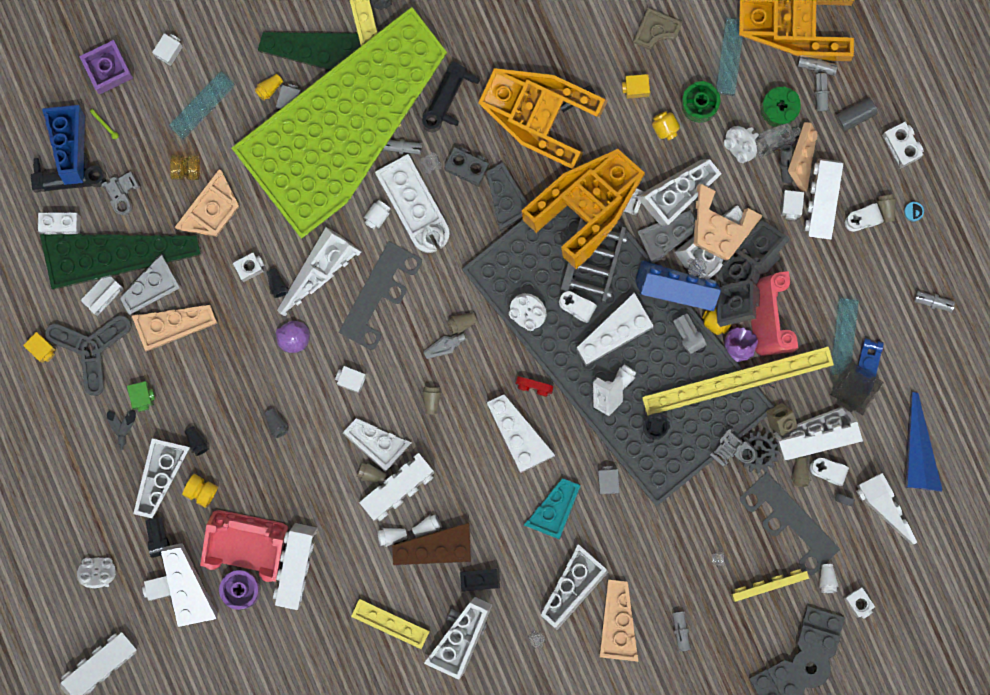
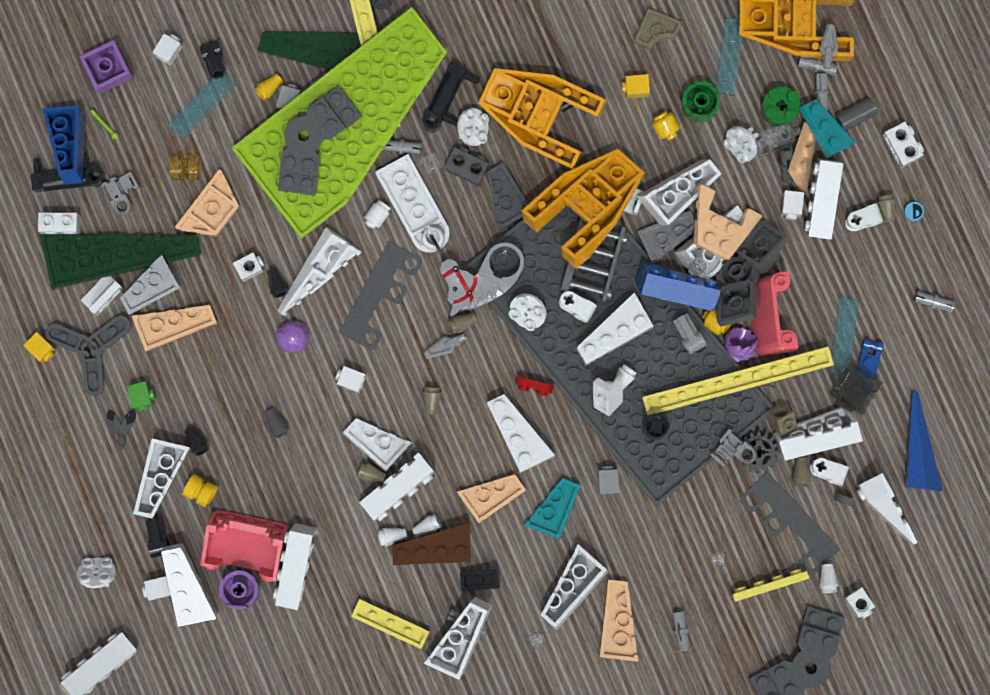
none -> black piece [199,40,226,79]
none -> dark grey plate [278,86,362,196]
none -> light grey animal [440,243,525,316]
none -> white plate [457,108,489,146]
none -> light nougat wing [457,474,526,523]
none -> teal wing [799,99,856,159]
none -> light grey piece [819,24,838,69]

